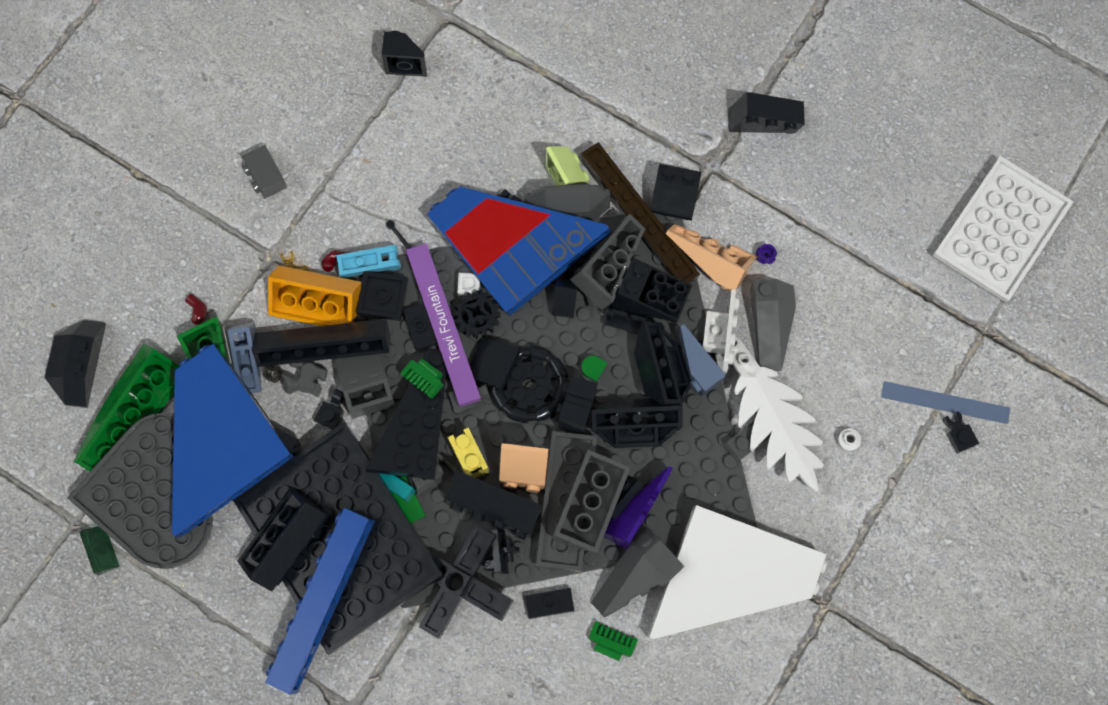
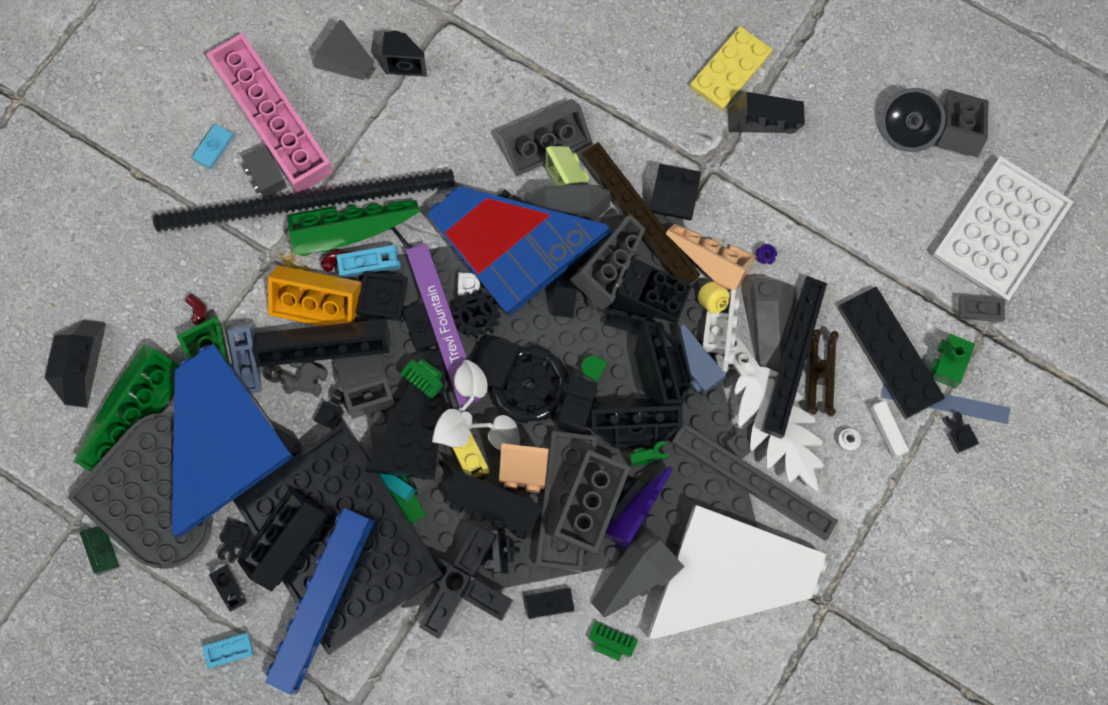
none -> black piece [153,169,455,233]
none -> medium azure plate [192,124,234,170]
none -> medium azure plate [202,632,255,669]
none -> bright pink brick [206,33,333,193]
none -> black leg [209,565,248,612]
none -> black plate [217,520,251,564]
none -> green wedge [287,200,420,256]
none -> dark grey slope [313,19,376,80]
none -> white plant [432,360,520,450]
none -> dark grey slope [496,99,592,177]
none -> green plate [629,441,669,468]
none -> dark grey plate [671,423,838,541]
none -> light yellow plate [689,26,773,112]
none -> light yellow head [698,282,730,314]
none -> black plate [761,276,827,439]
none -> dark brown piece [807,329,839,417]
none -> black plate [838,286,945,420]
none -> white piece [870,401,909,459]
none -> black dish [881,88,946,152]
none -> green brick [930,334,975,389]
none -> dark grey slope [937,89,988,158]
none -> dark grey plate [959,295,1005,322]

